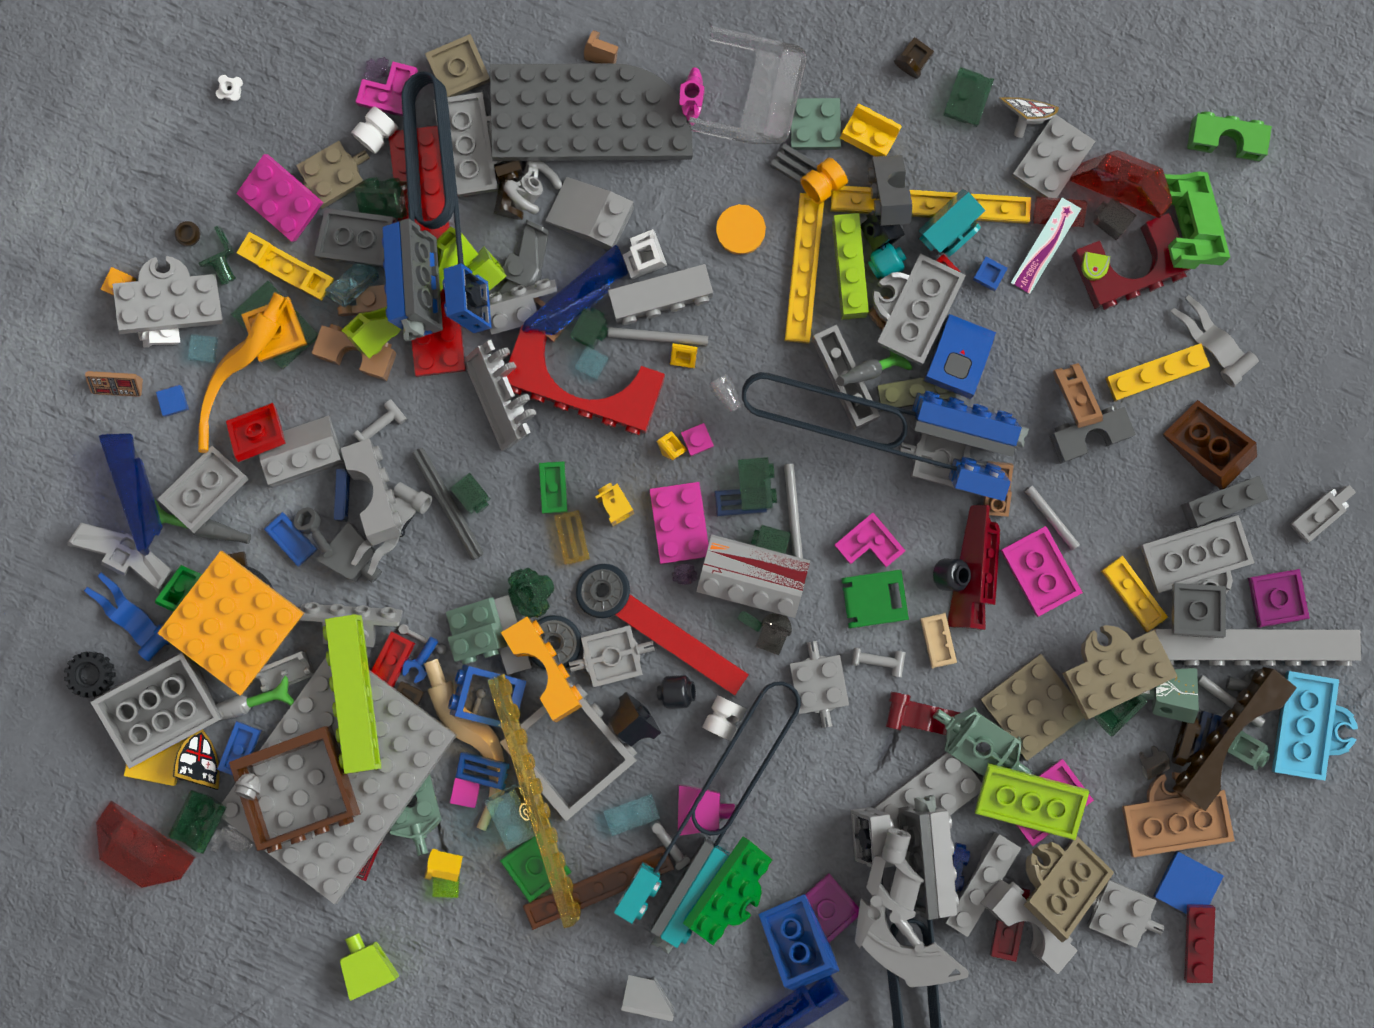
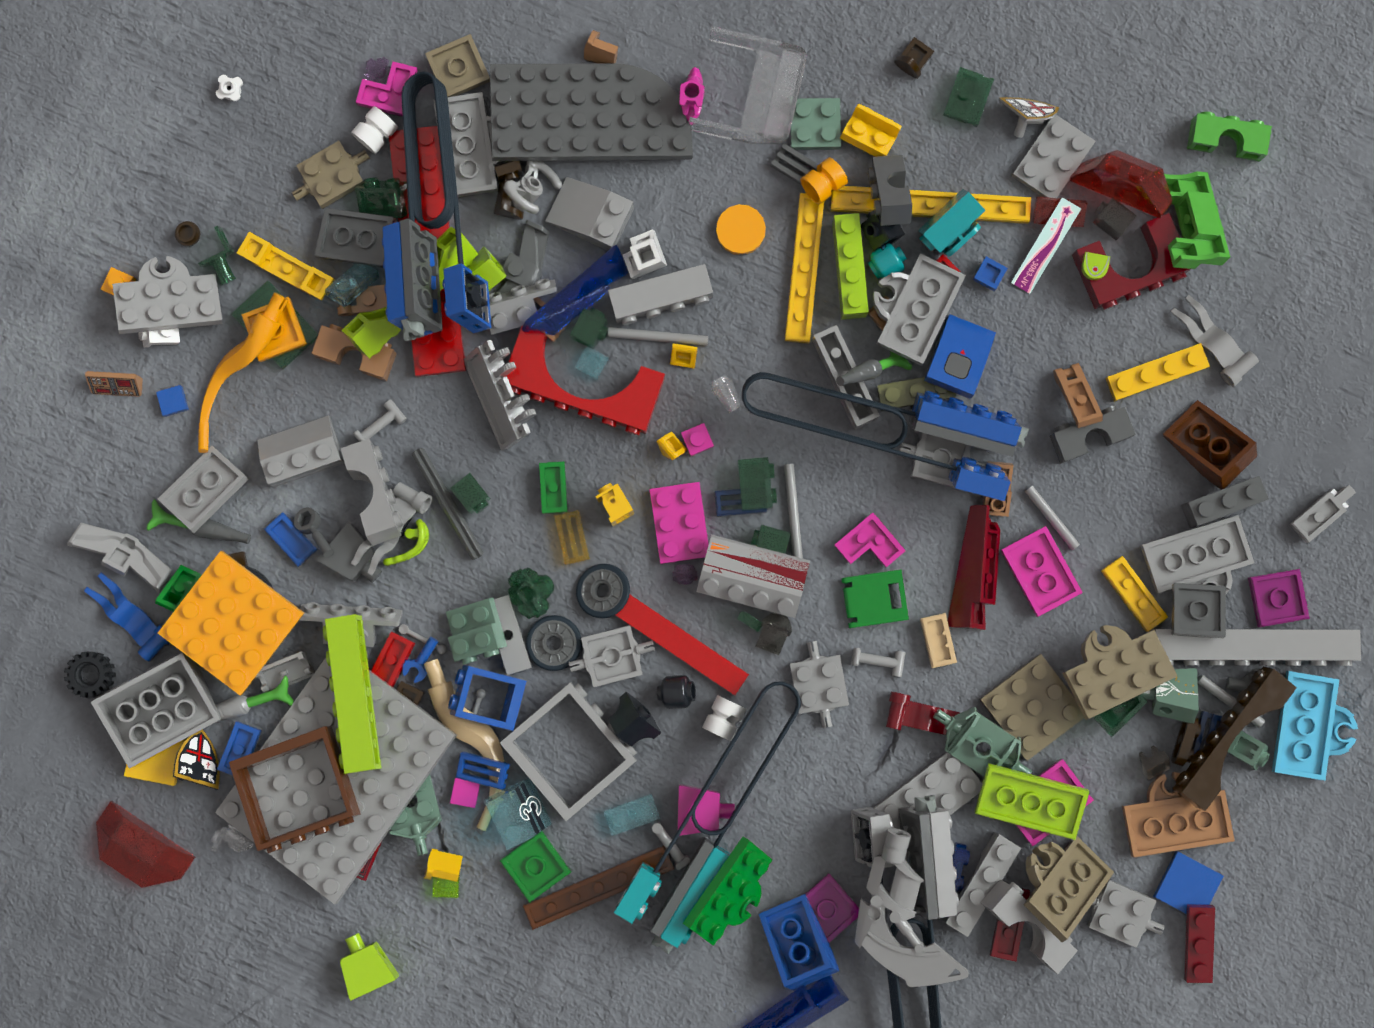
clear blue wedge [99,433,163,556] -> none
clear green bracket [168,790,227,854] -> none
clear light blue tile [188,334,218,363] -> none
red plate [226,403,286,462] -> none
light grey plate [234,774,261,800] -> none
dark pink plate [236,154,324,242] -> none
dark blue tile [334,469,351,522] -> none
clear yellow plate [488,674,581,928] -> none
light orange arch [501,617,583,723] -> none
light grey slope [621,975,674,1022] -> none
black head [933,558,971,592] -> none
none -> lime piece [383,519,429,566]

